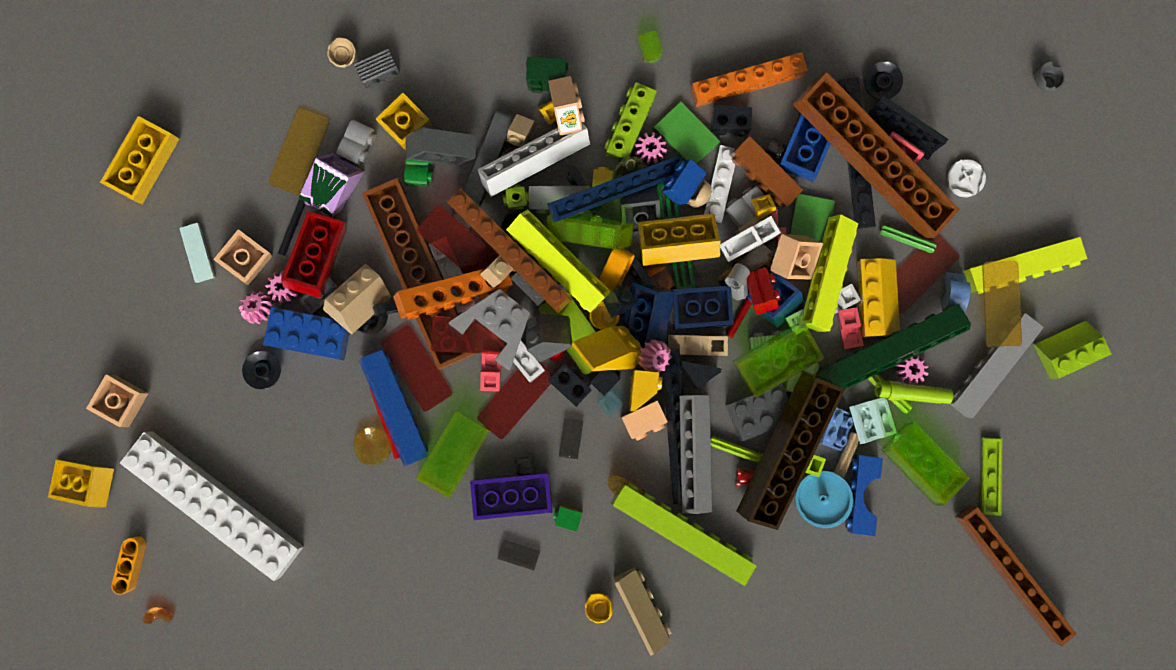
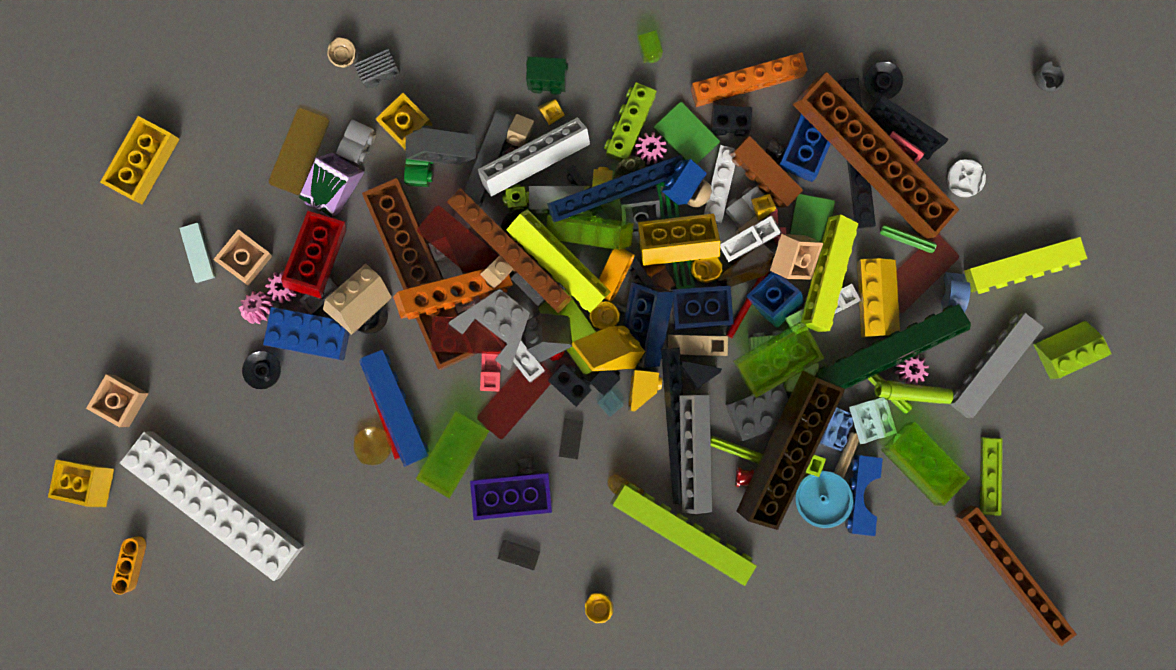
clear orange arm [142,607,174,624] -> none
black bar [278,201,305,256] -> none
black beam [373,301,398,316] -> none
clear red piece [381,325,452,411] -> none
light nougat brick [548,76,585,135] -> none
green brick [552,505,583,532] -> none
black brick [603,286,637,318] -> none
tan slope [614,567,672,656] -> none
light nougat brick [621,401,667,441] -> none
bright pink gear [638,339,672,373] -> none
light grey piece [725,264,750,300] -> none
red brick [747,267,781,315] -> none
coral slope [838,307,864,350] -> none
clear yellow piece [982,261,1022,347] -> none
none -> yellow hair [691,257,722,283]

